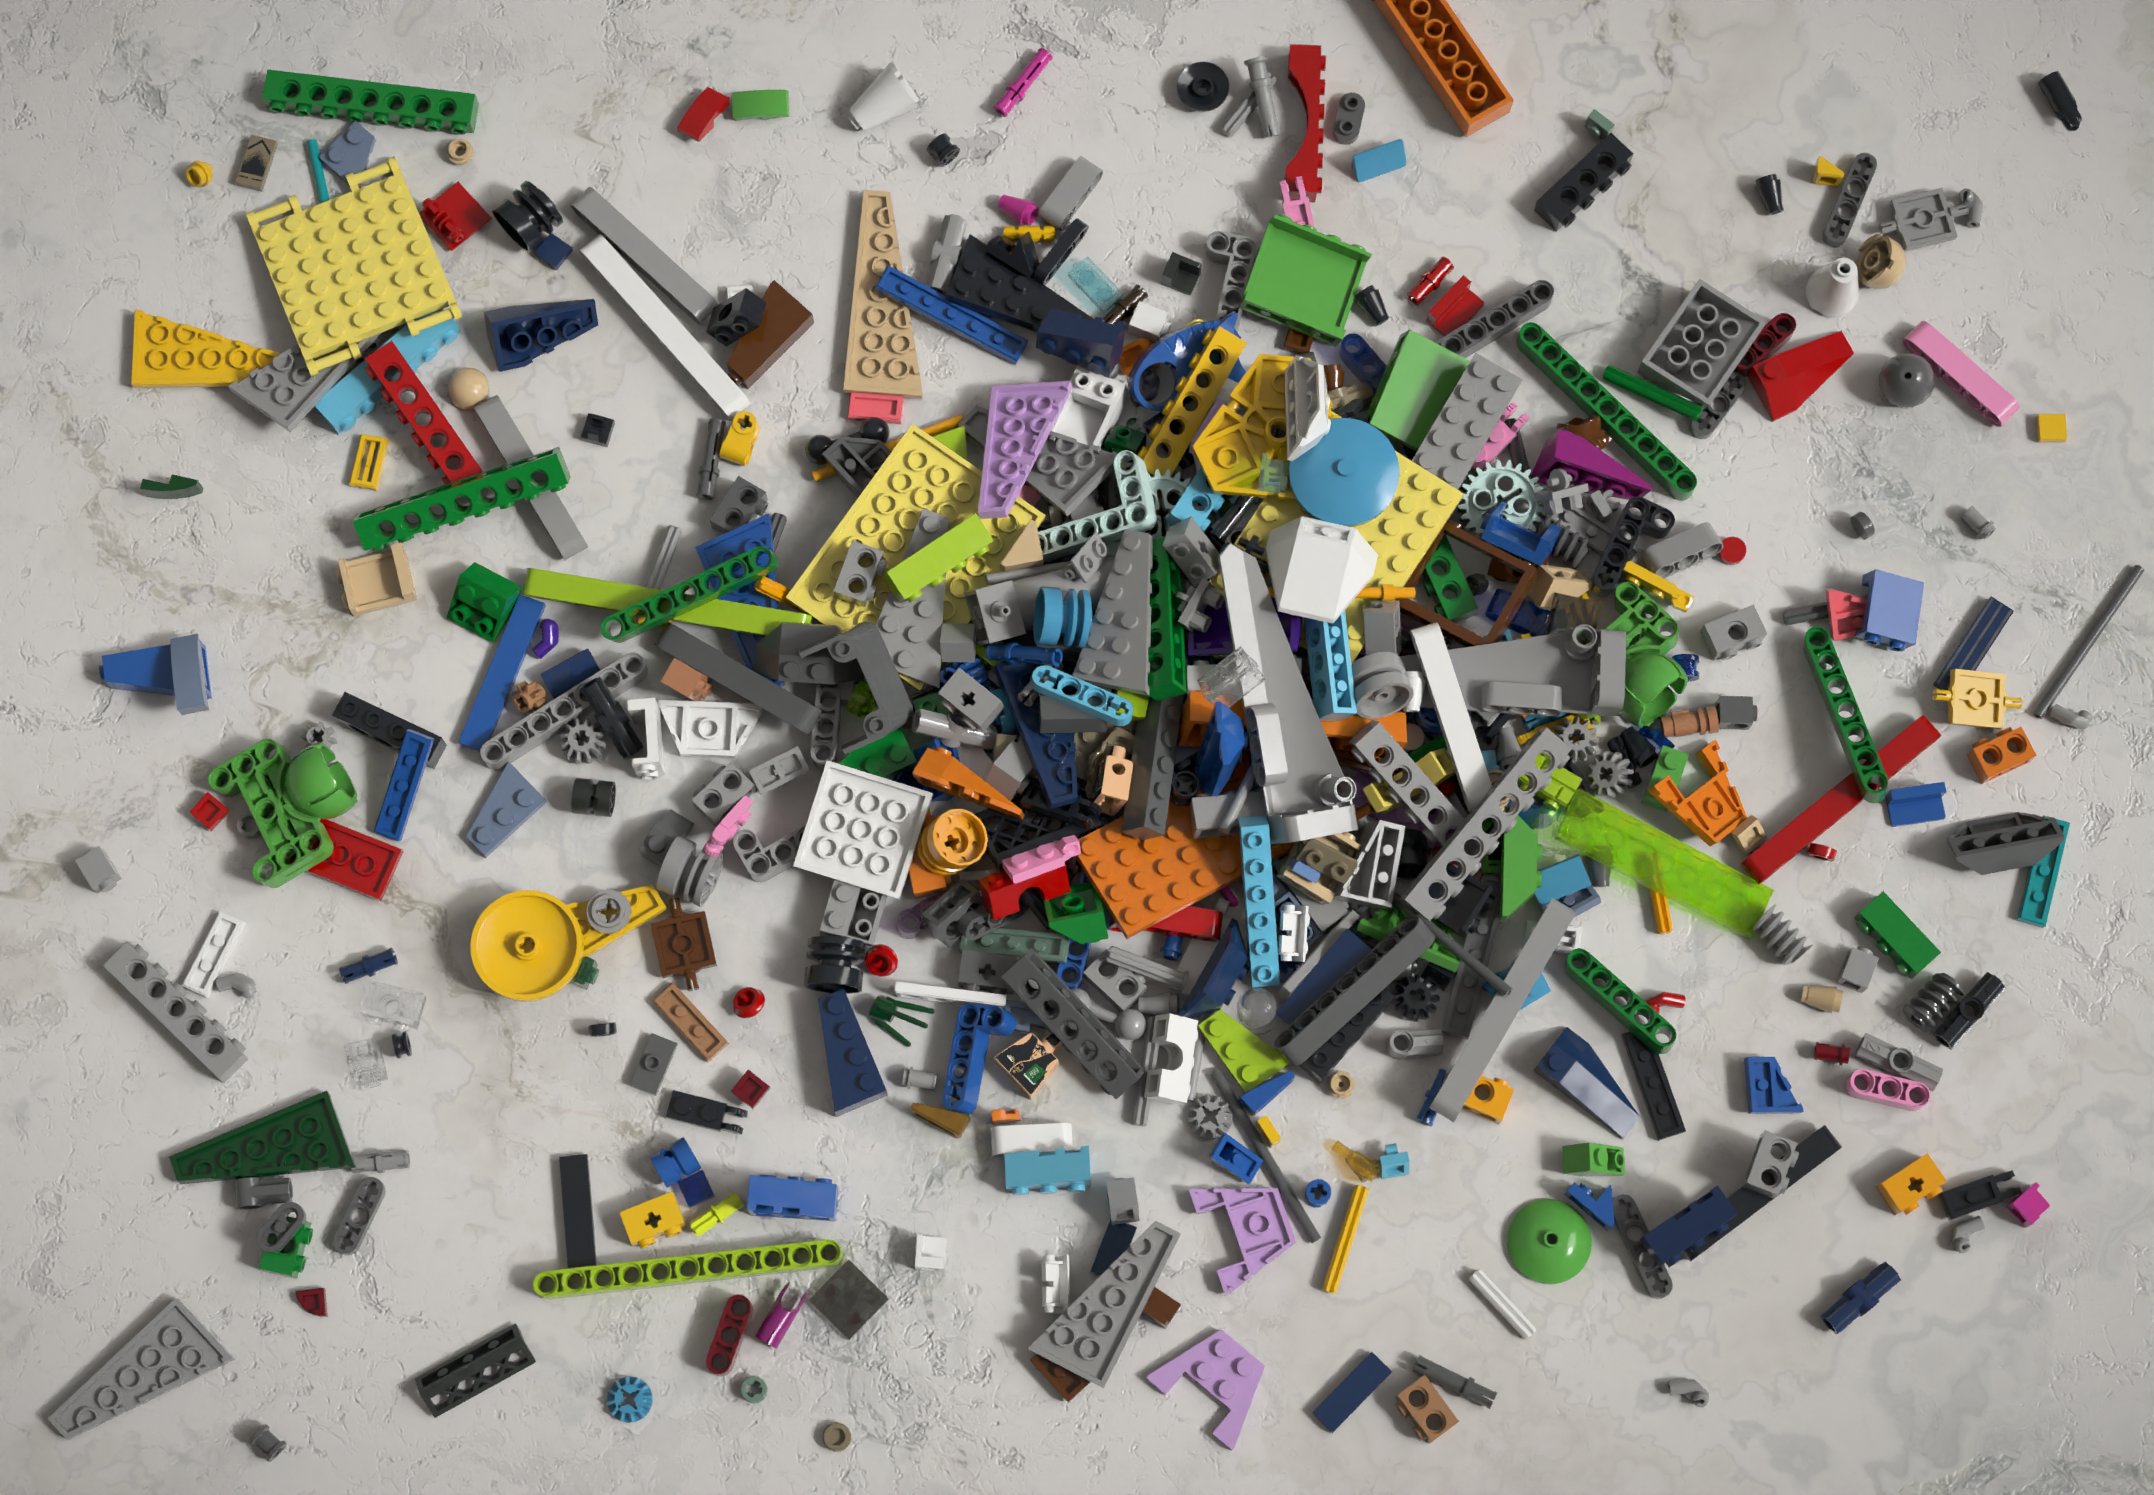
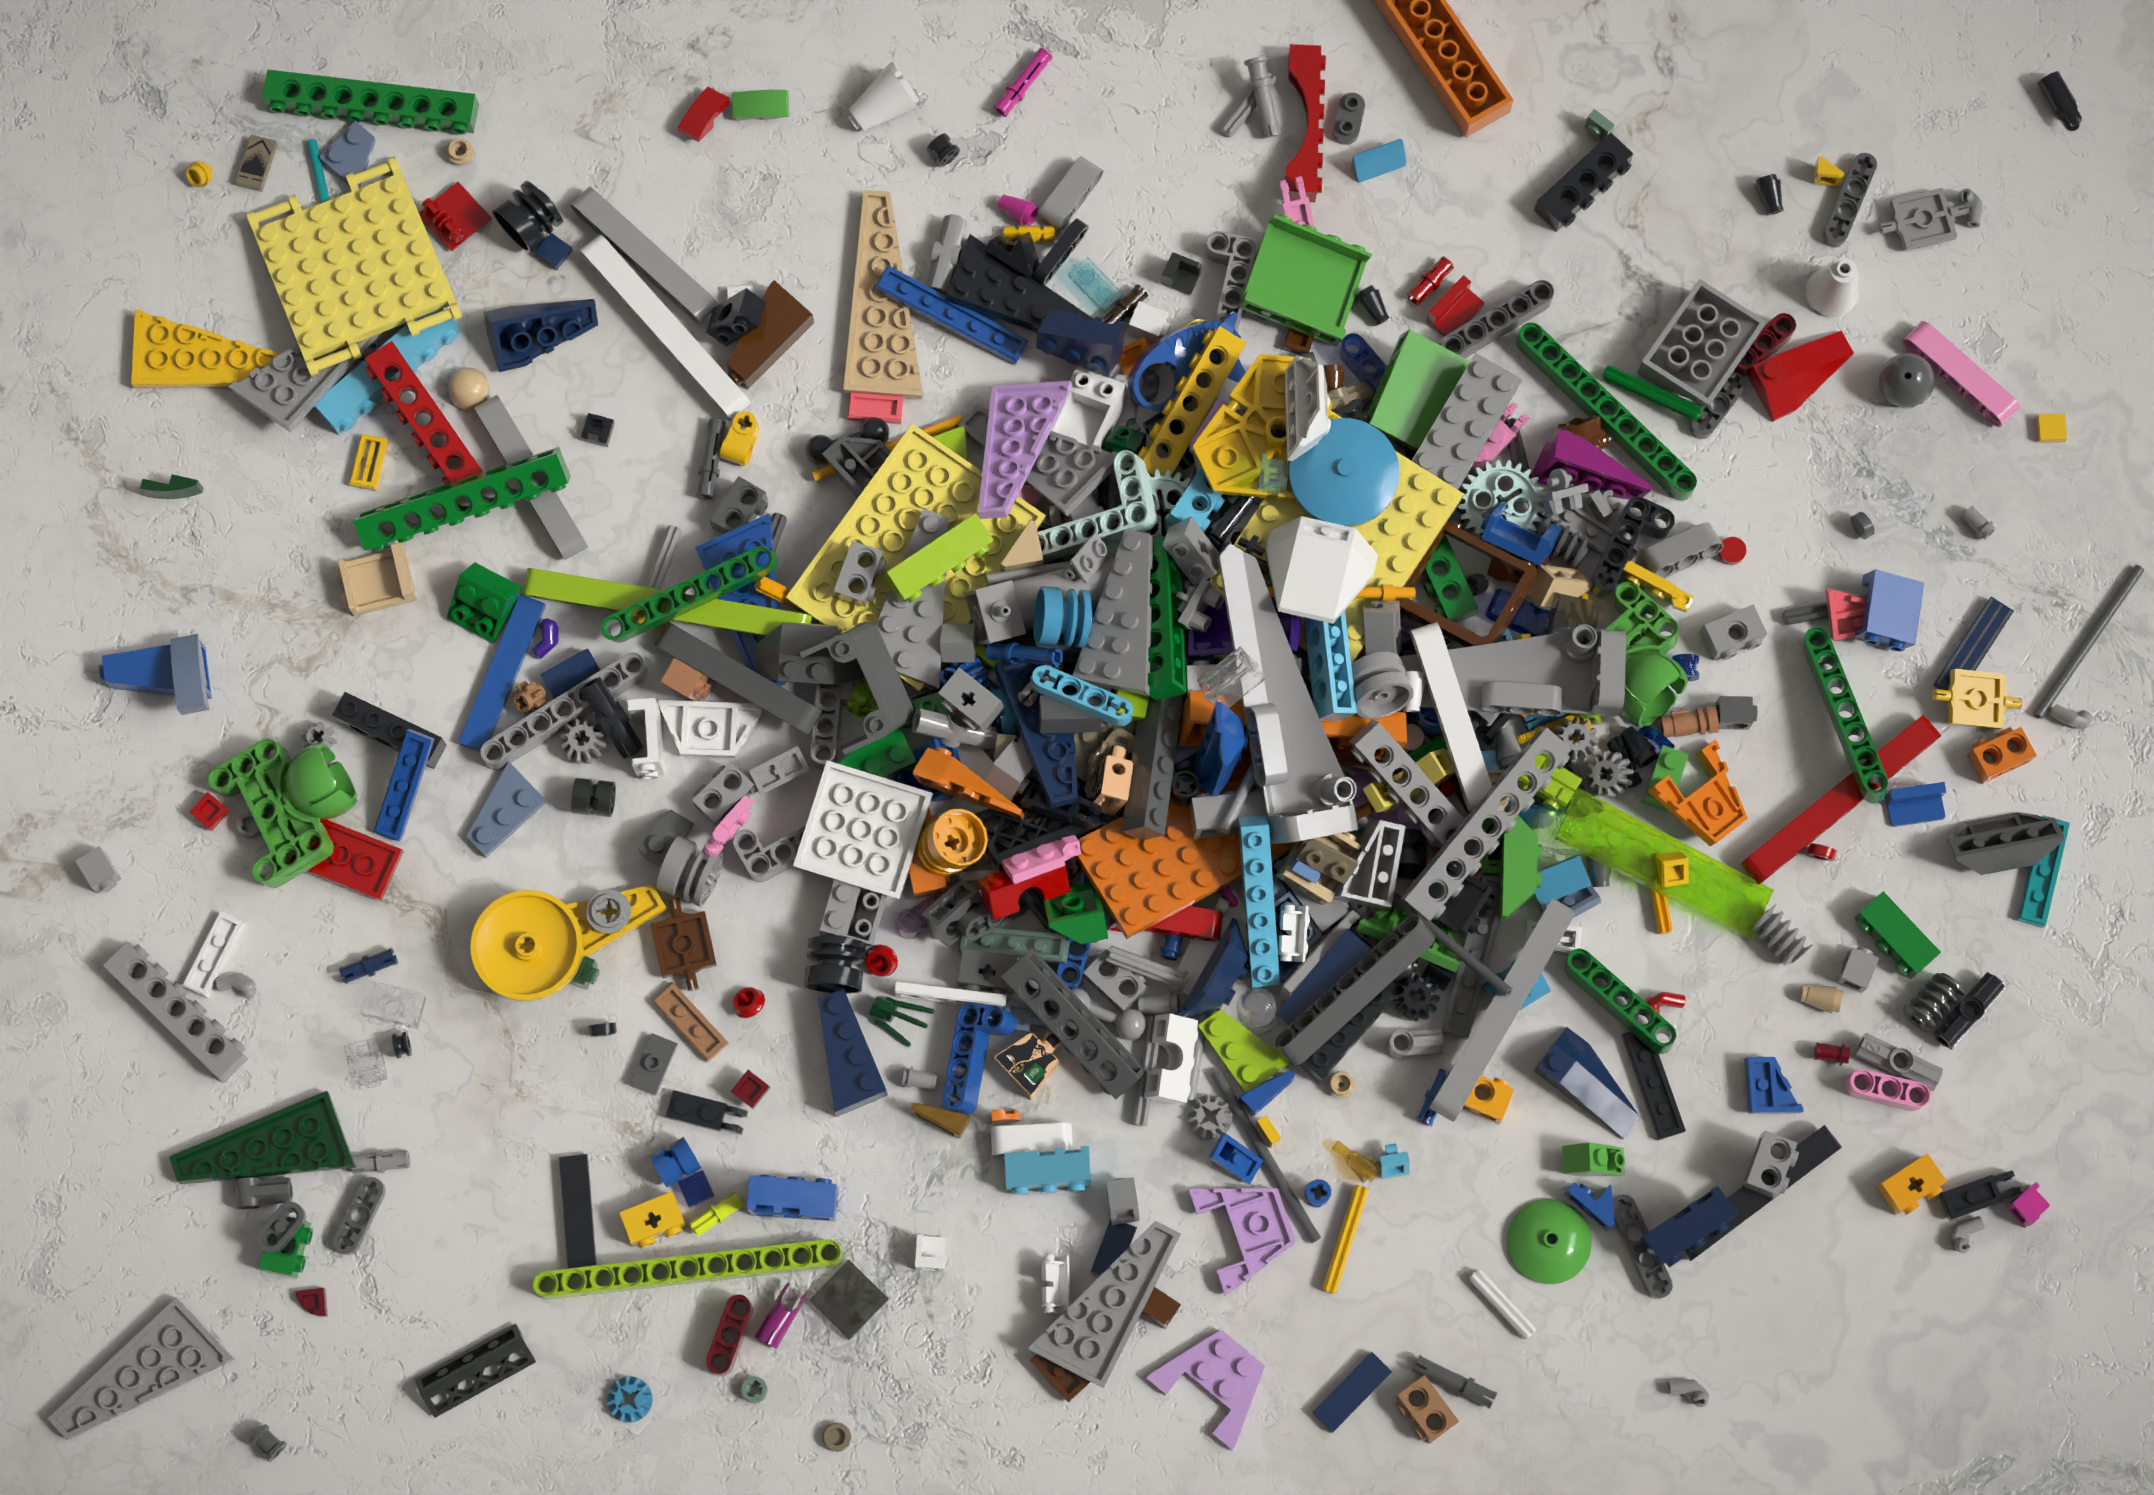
black dish [1177,62,1229,112] -> none
tan plate [1731,815,1768,855] -> none
dark blue piece [1820,1261,1901,1334] -> none
tan cylinder [1853,234,1906,289] -> none
none -> yellow slope [1656,851,1689,888]

